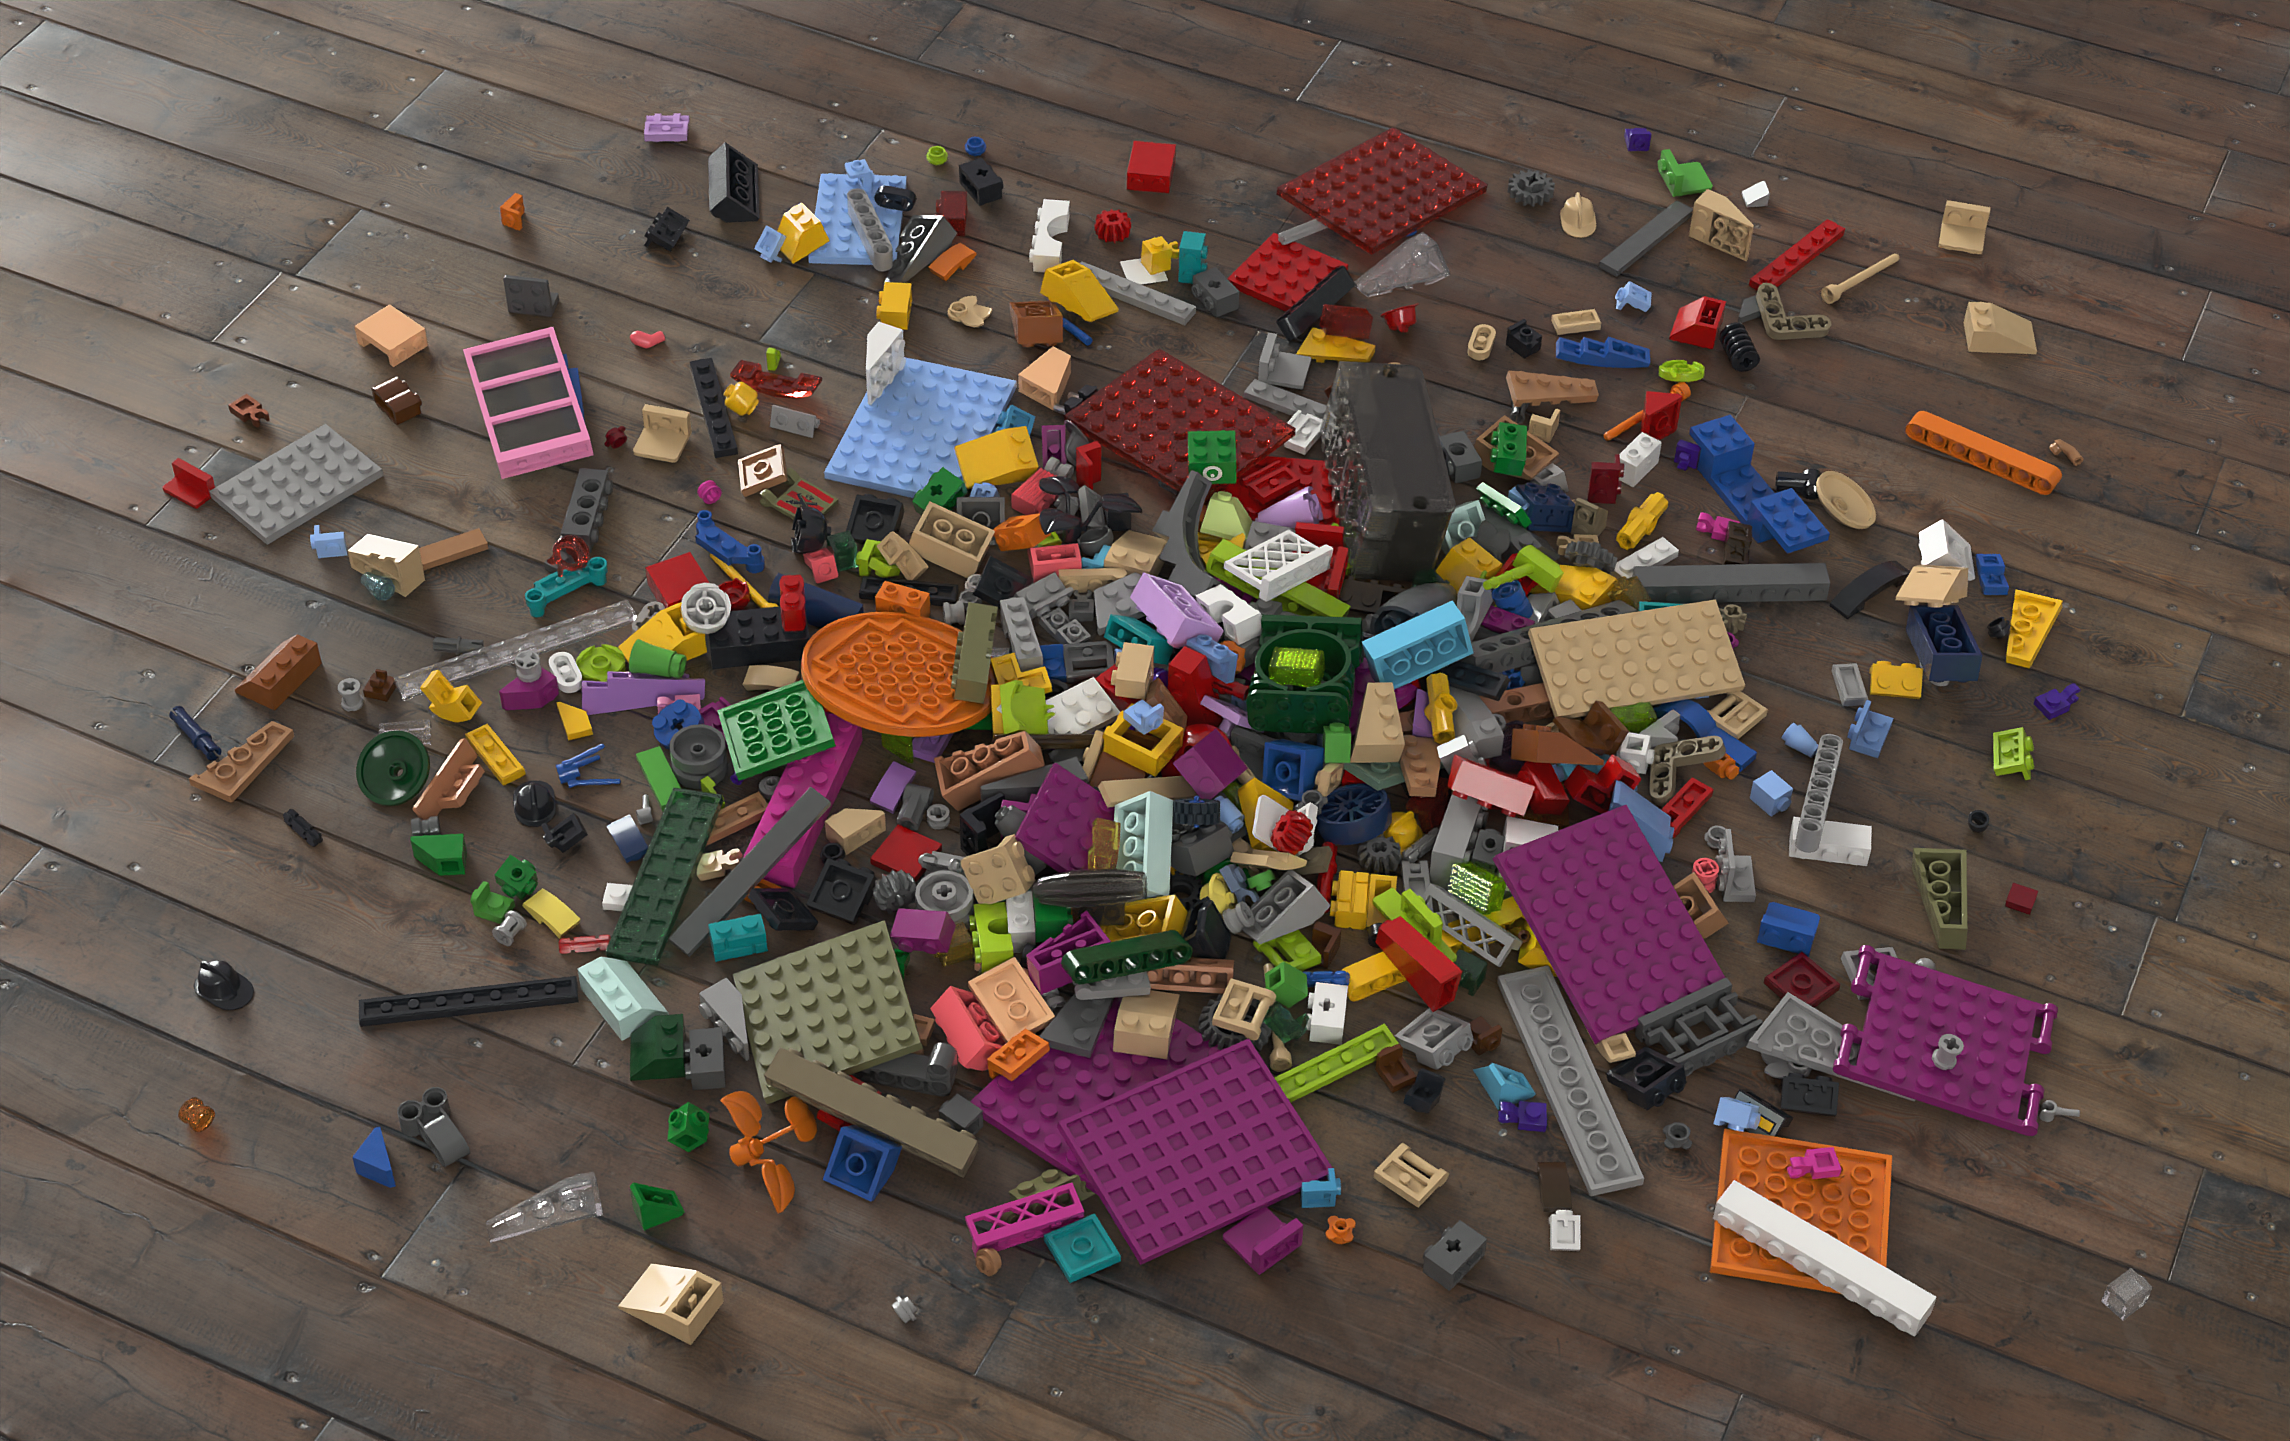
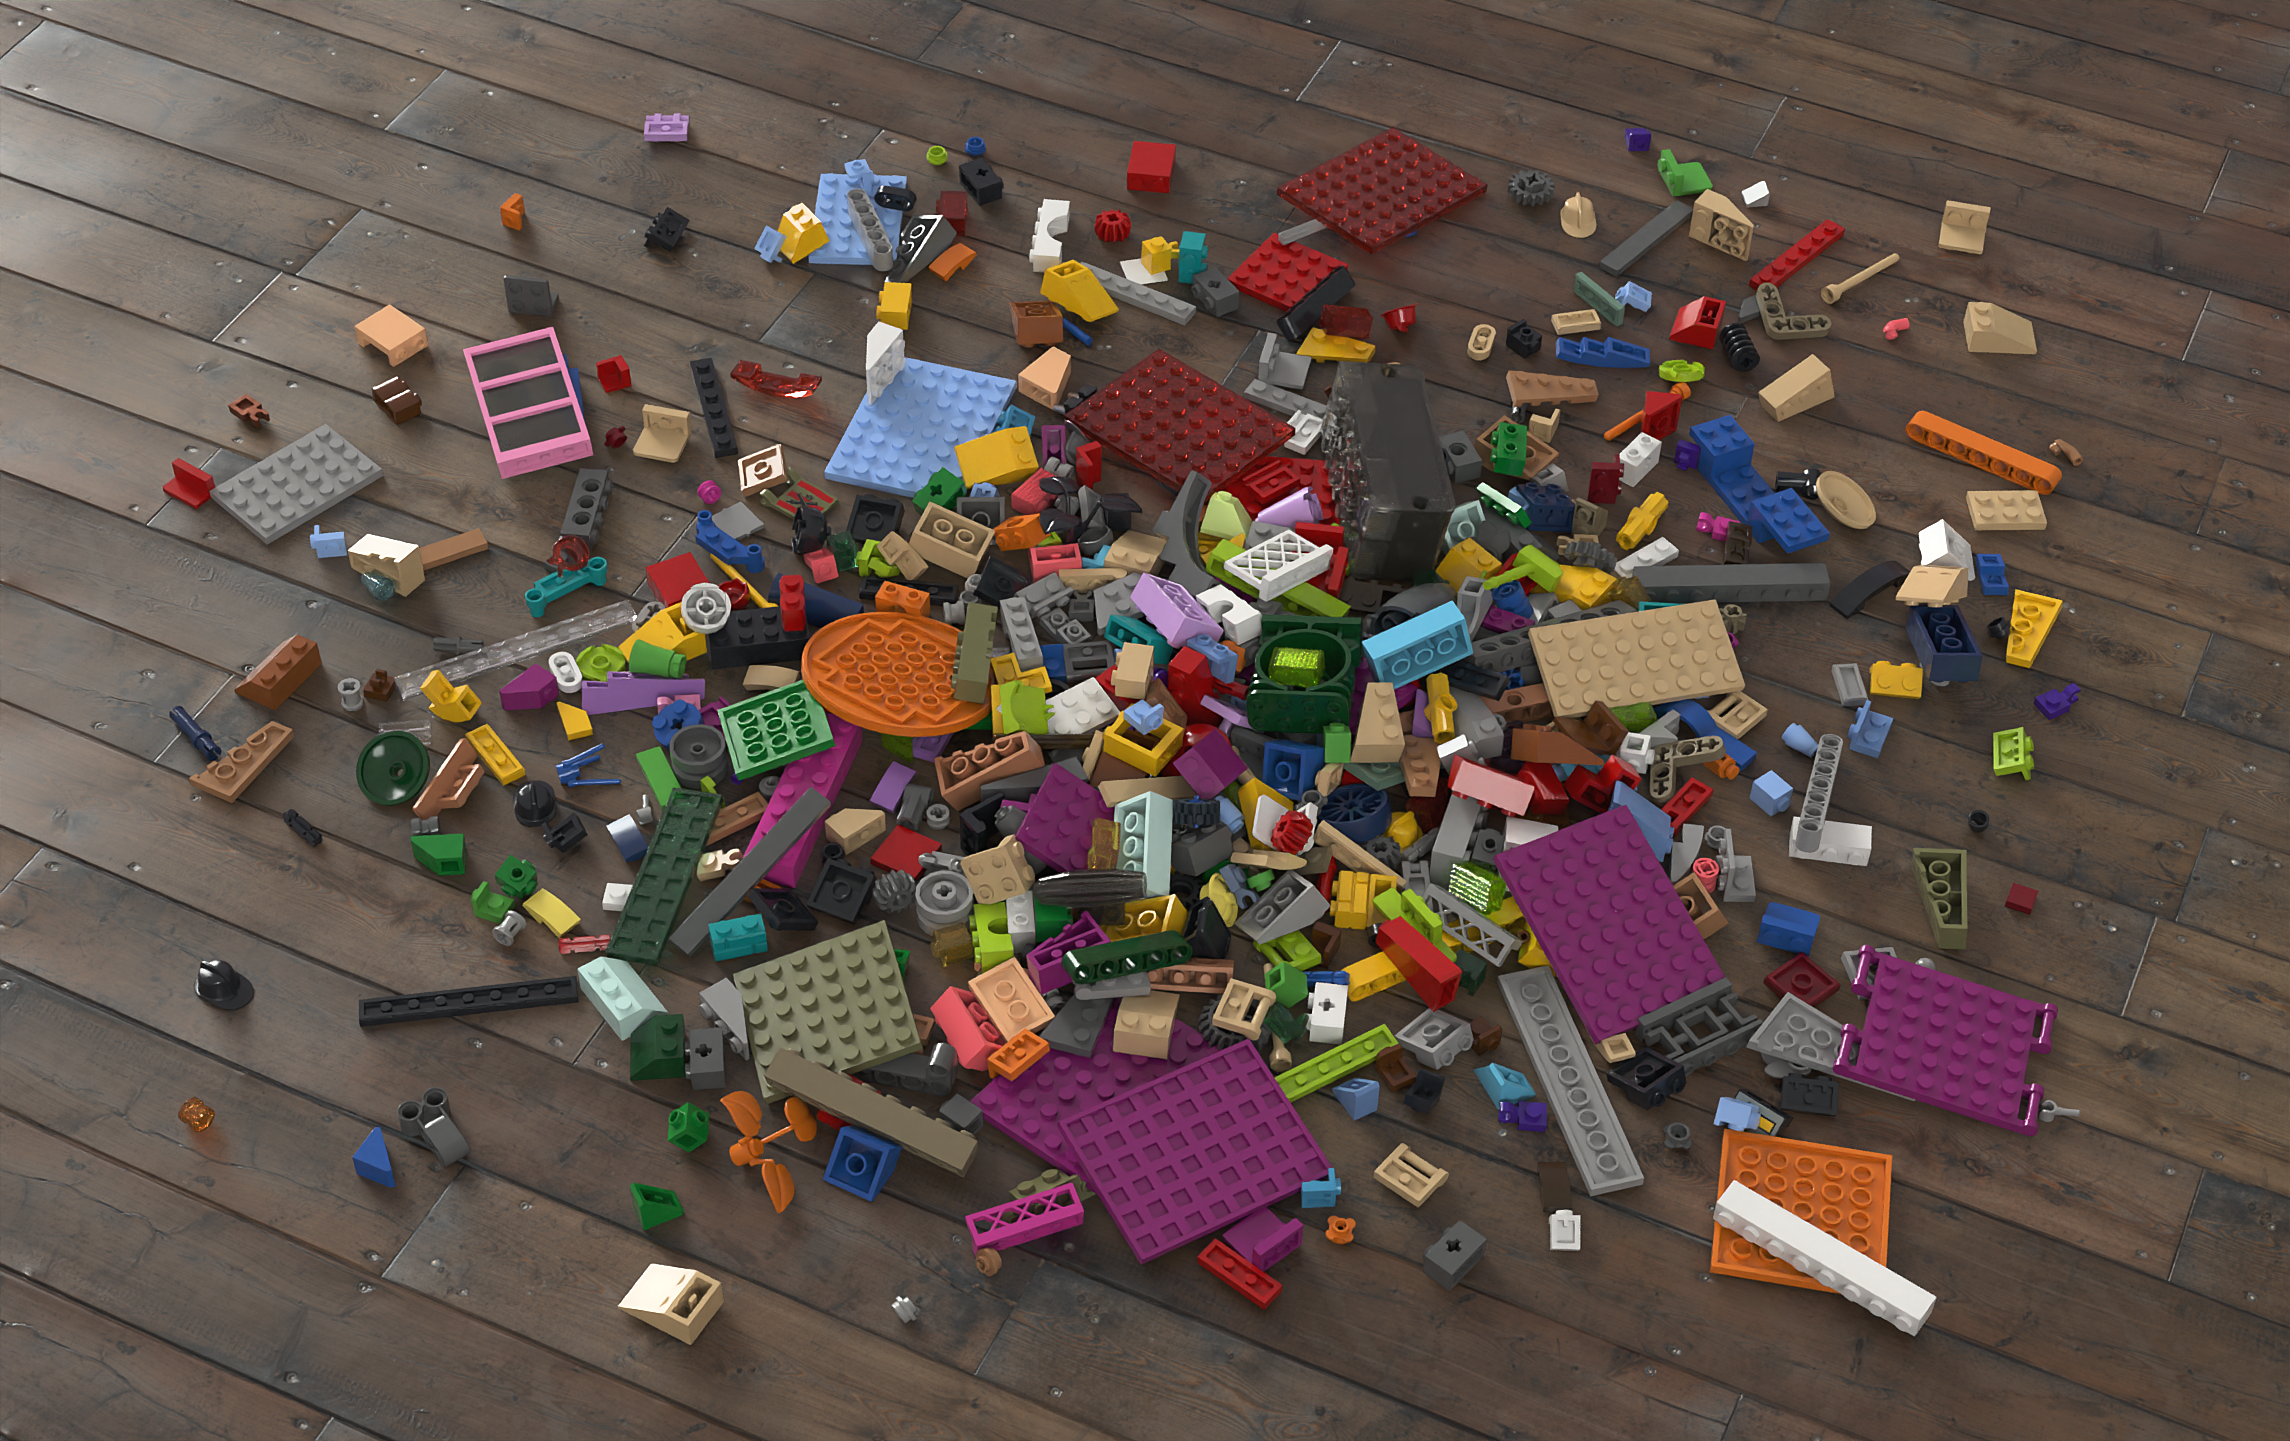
clear wedge [486,1172,603,1242] -> none
light grey wheel [515,651,542,682] -> none
coral arm [630,331,665,349] -> none
black slope [708,142,760,223] -> none
yellow head [723,382,759,416] -> none
lime tile [766,347,781,371] -> none
light grey hinge [770,405,820,438] -> none
magenta brick [890,908,956,954] -> none
tan plate [948,296,992,327] -> none
teal plate [1044,1213,1121,1283] -> none
green brick [1188,430,1236,484] -> none
light grey wheel [1222,901,1255,934] -> none
clear wedge [1354,232,1450,297] -> none
dark pink plate [1787,1147,1842,1179] -> none
light grey bush [1932,1034,1964,1070] -> none
clear brick [2102,1268,2153,1320] -> none
none -> red panel [596,355,632,393]
none -> light grey piece [712,502,764,541]
none -> red plate [1197,1238,1283,1310]
none -> tan tile [1313,820,1407,894]
none -> medium blue slope [1332,1078,1380,1121]
none -> sand green tile [1573,272,1625,327]
none -> light grey slope [1668,823,1704,885]
none -> tan wedge [1758,354,1834,422]
none -> coral arm [1883,318,1910,340]
none -> tan plate [1966,490,2047,531]

